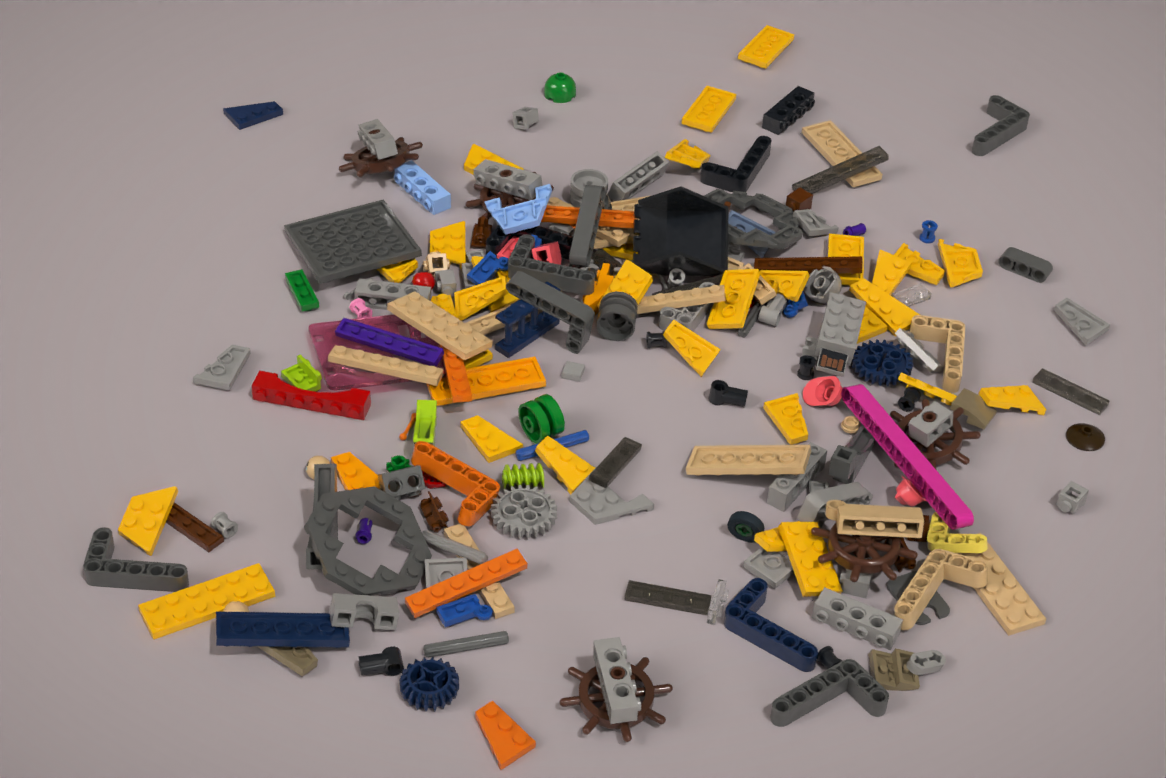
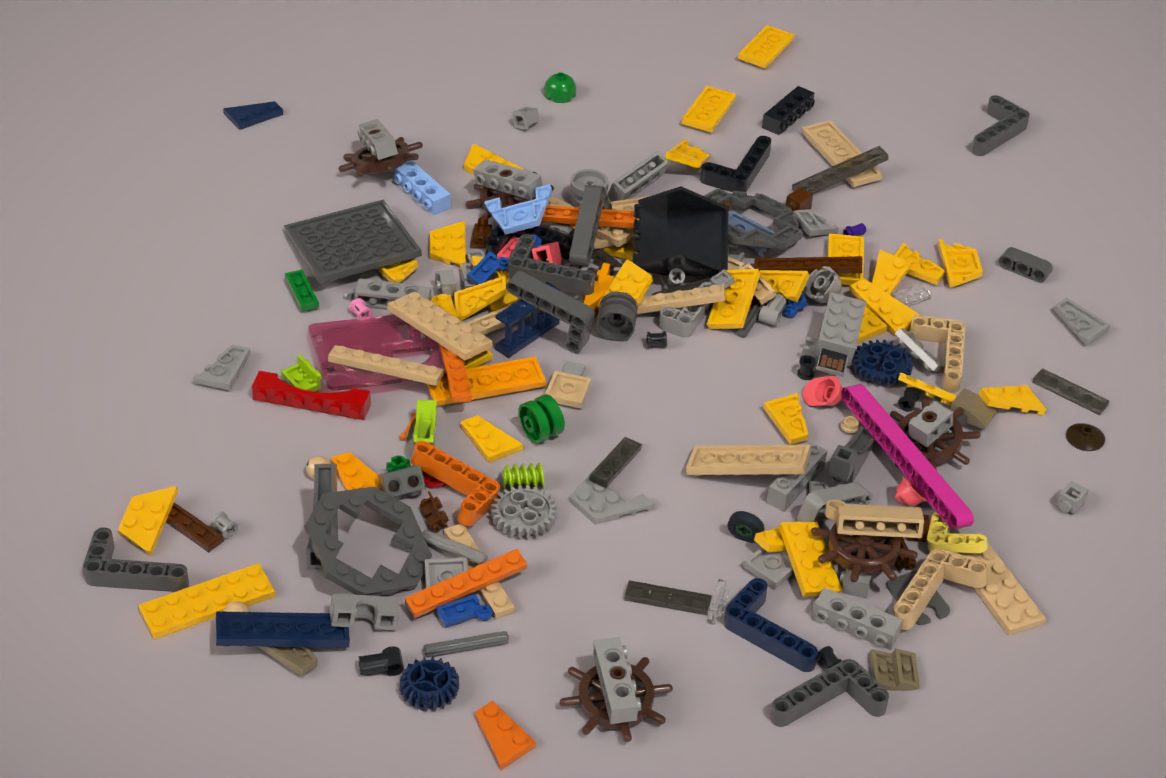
dark purple plate [335,318,444,367] -> none
dark purple pin [355,518,373,544] -> none
red piece [412,272,435,290] -> none
tan brick [423,252,450,279] -> none
blue axle [516,430,589,461] -> none
yellow wing [535,436,595,495] -> none
yellow wing [663,320,721,377] -> none
black piece [709,380,748,407] -> none
light grey beam [906,650,946,675] -> none
blue bush [920,220,938,244] -> none
none -> tan plate [545,371,591,409]
none -> light grey tile [709,269,735,289]

